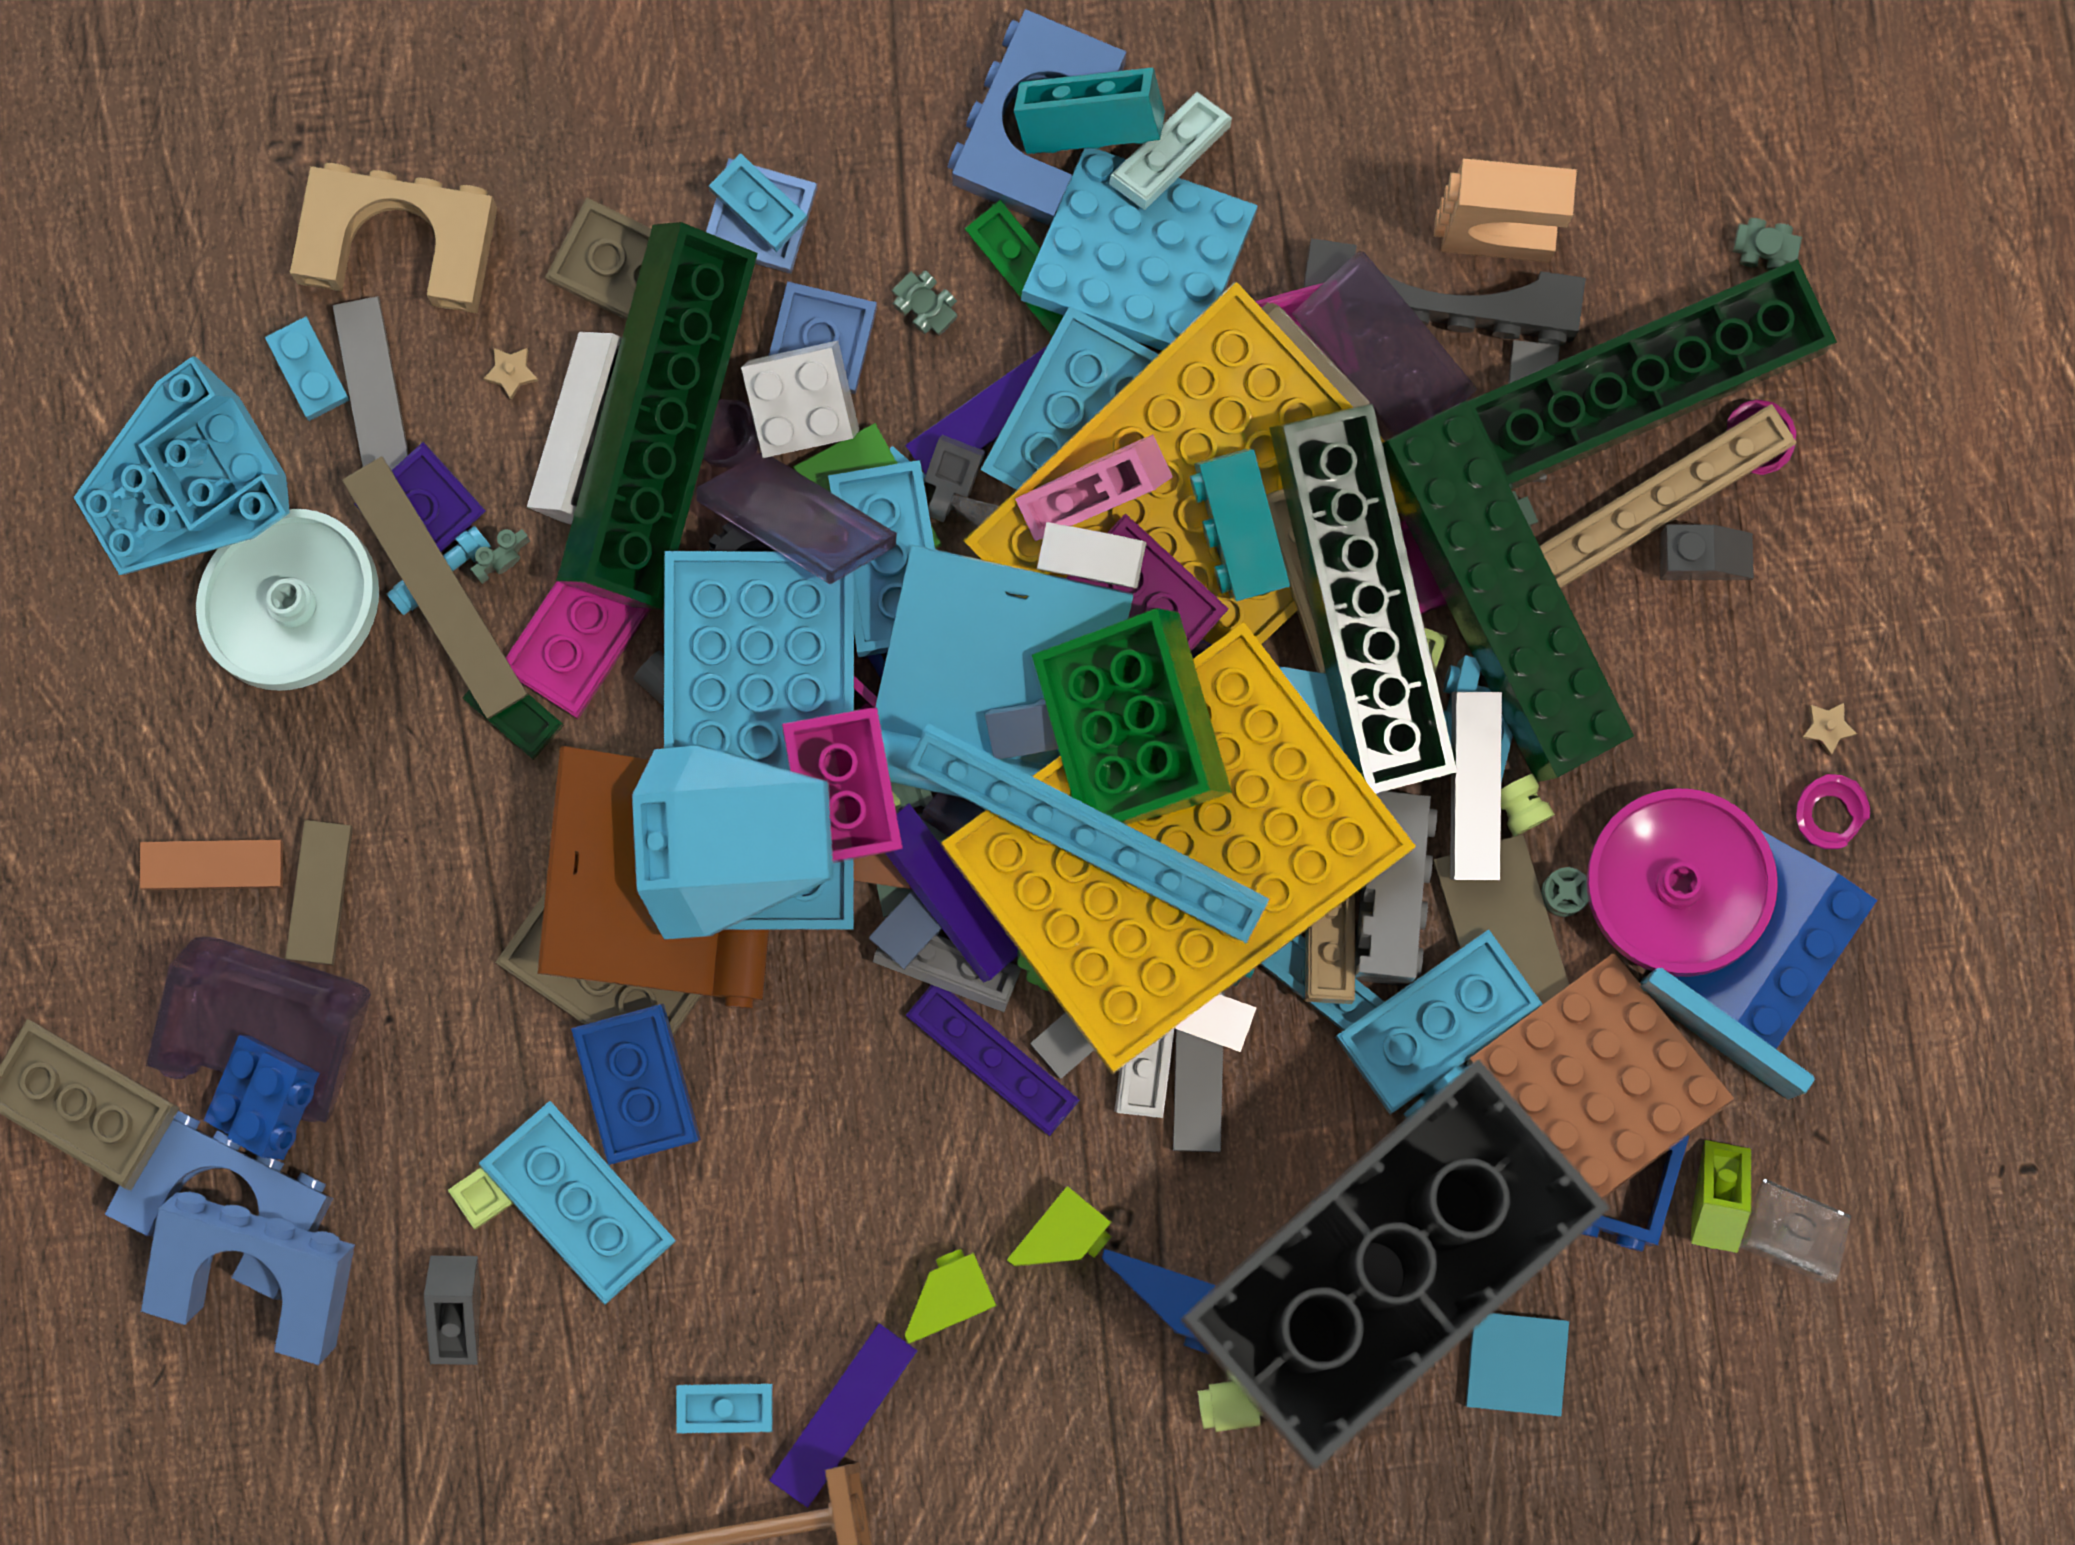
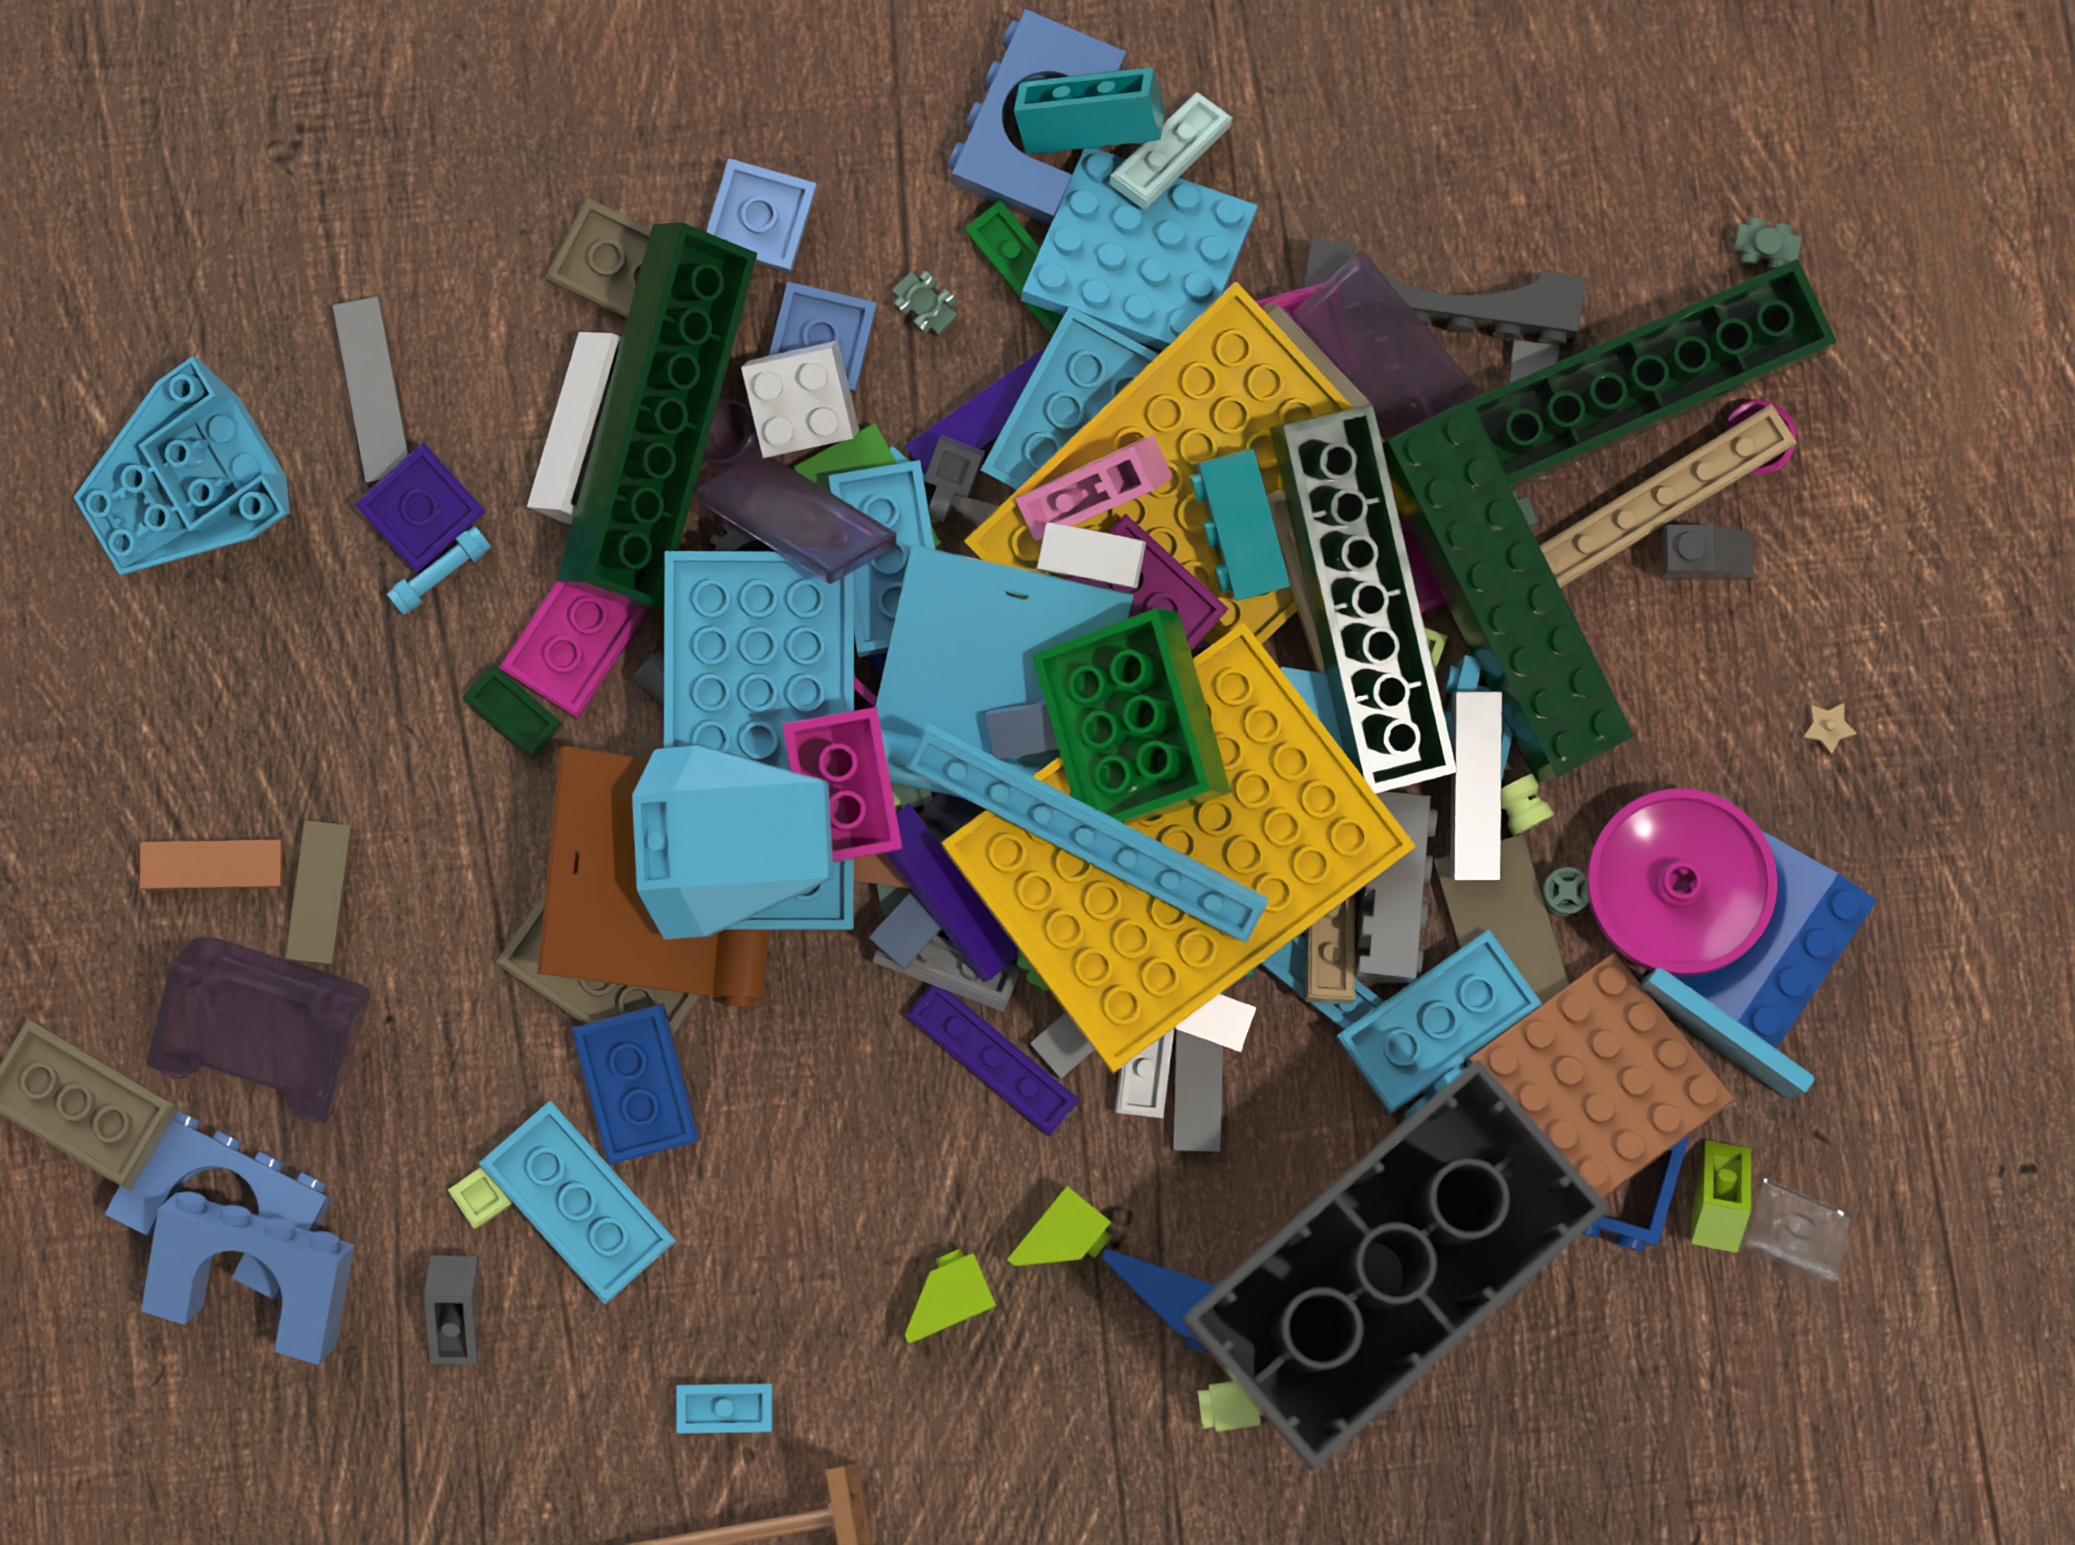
light aqua dish [196,509,379,691] -> none
blue plate [204,1034,320,1160] -> none
medium azure plate [265,317,350,421] -> none
tan arch [290,163,497,314] -> none
dark tan tile [342,456,528,719] -> none
sand green piece [471,529,530,584] -> none
tan piece [484,348,538,400] -> none
medium azure plate [709,153,808,252] -> none
dark purple tile [769,1323,918,1508] -> none
light nougat arch [1434,158,1577,263] -> none
medium azure tile [1465,1313,1569,1416] -> none
dark pink piece [1796,774,1870,849] -> none

